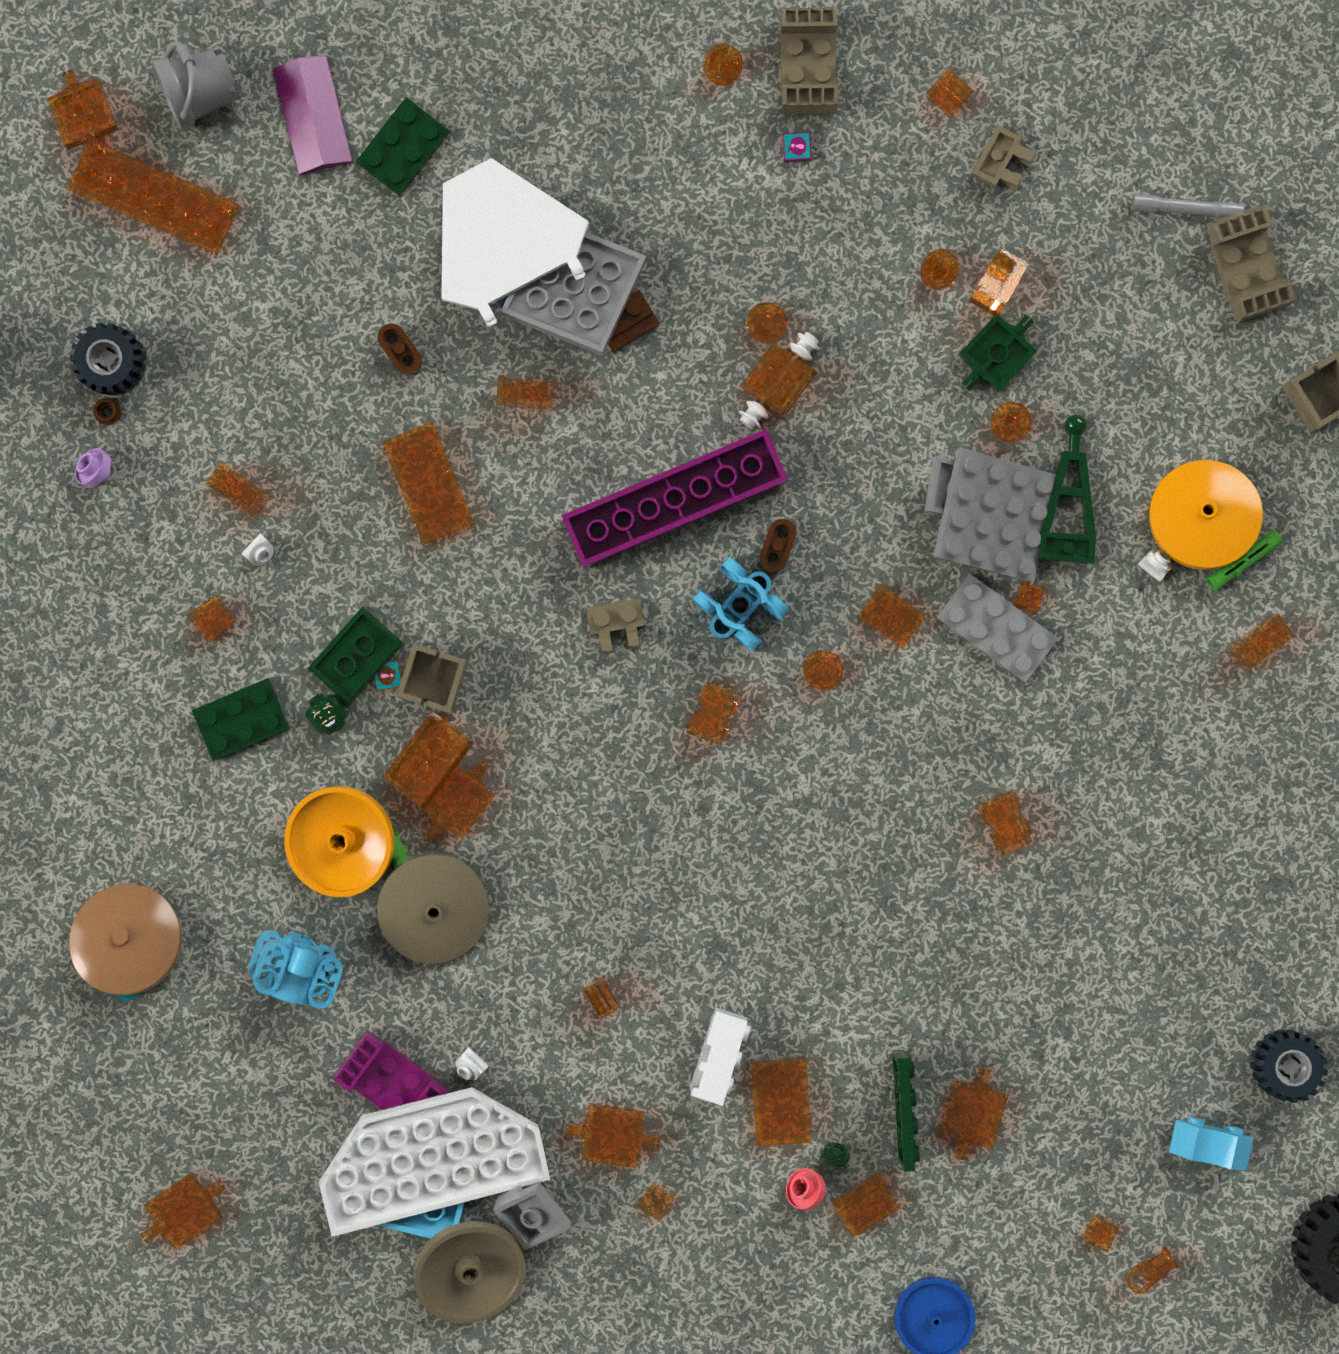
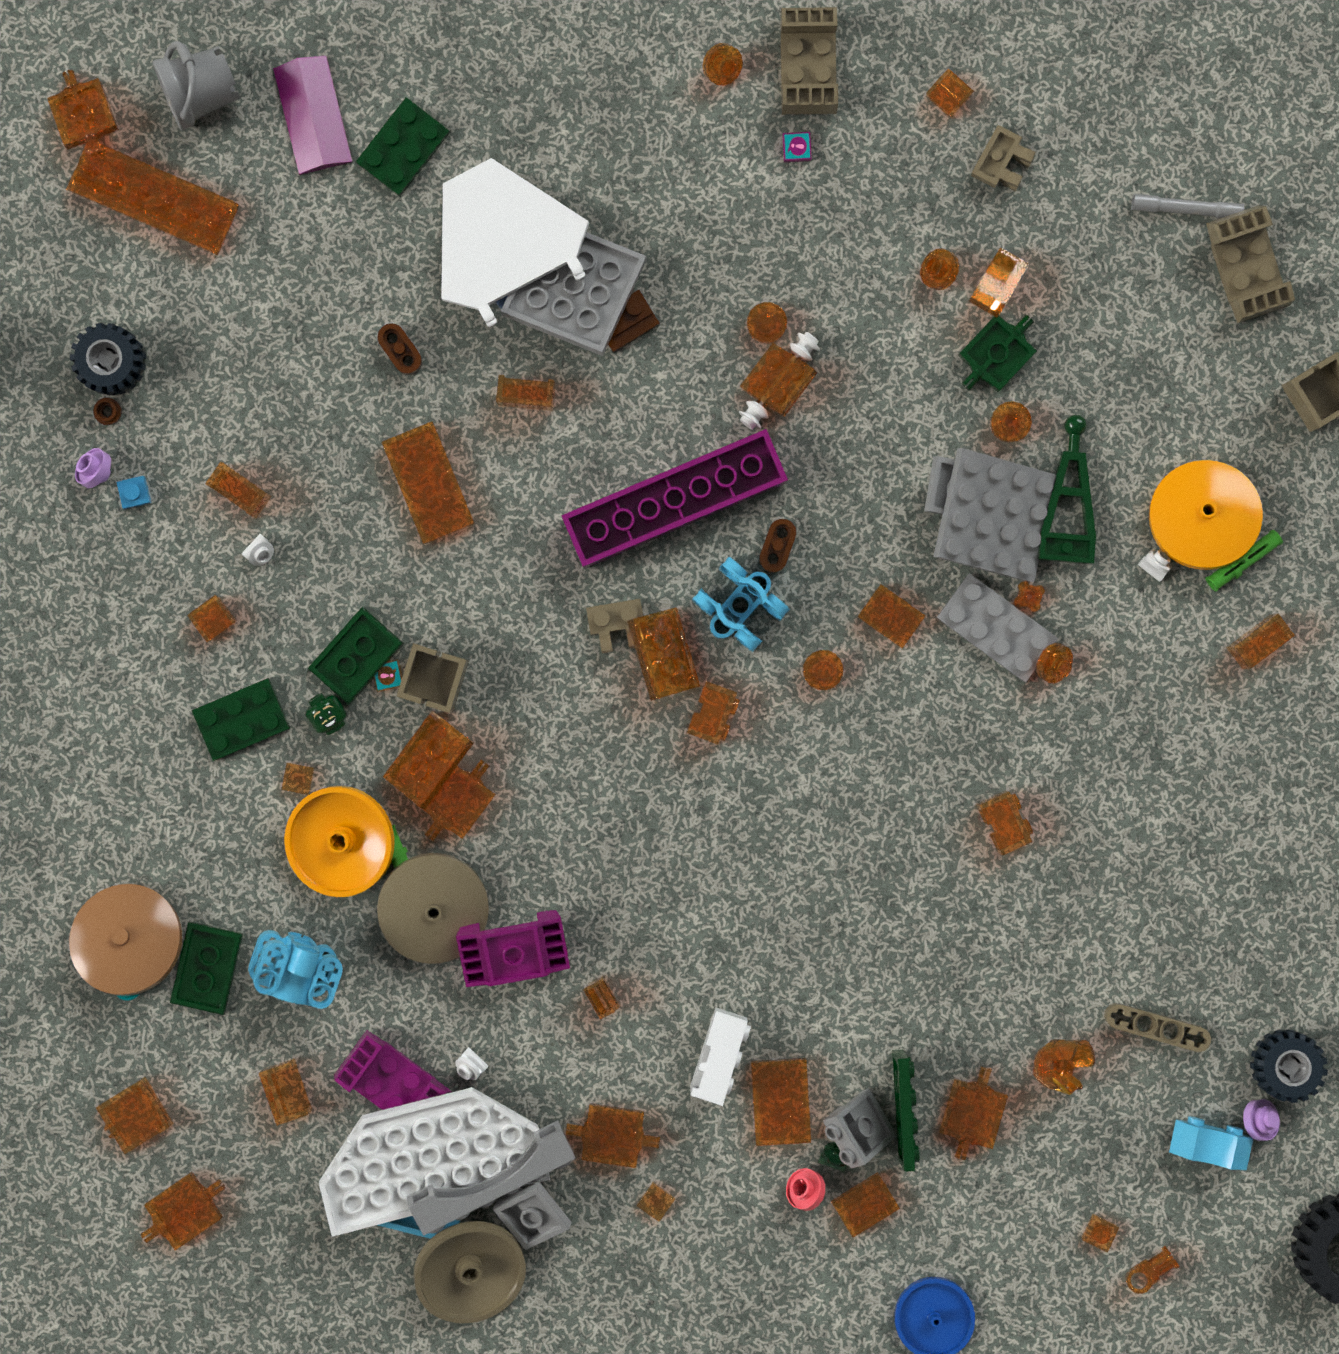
none -> clear orange piece [96,1077,174,1154]
none -> dark azure plate [116,476,151,509]
none -> dark green tile [170,922,243,1015]
none -> clear orange panel [258,1058,312,1126]
none -> clear orange tile [281,763,315,795]
none -> light grey arch [407,1120,576,1236]
none -> magenta plate [456,910,570,987]
none -> clear orange plate [627,607,700,701]
none -> light grey plate [823,1088,897,1169]
none -> clear orange helmet [1033,1039,1095,1095]
none -> clear orange plate [1036,643,1073,684]
none -> dark tan beam [1104,1003,1211,1052]
none -> lavender plate [1243,1099,1280,1141]

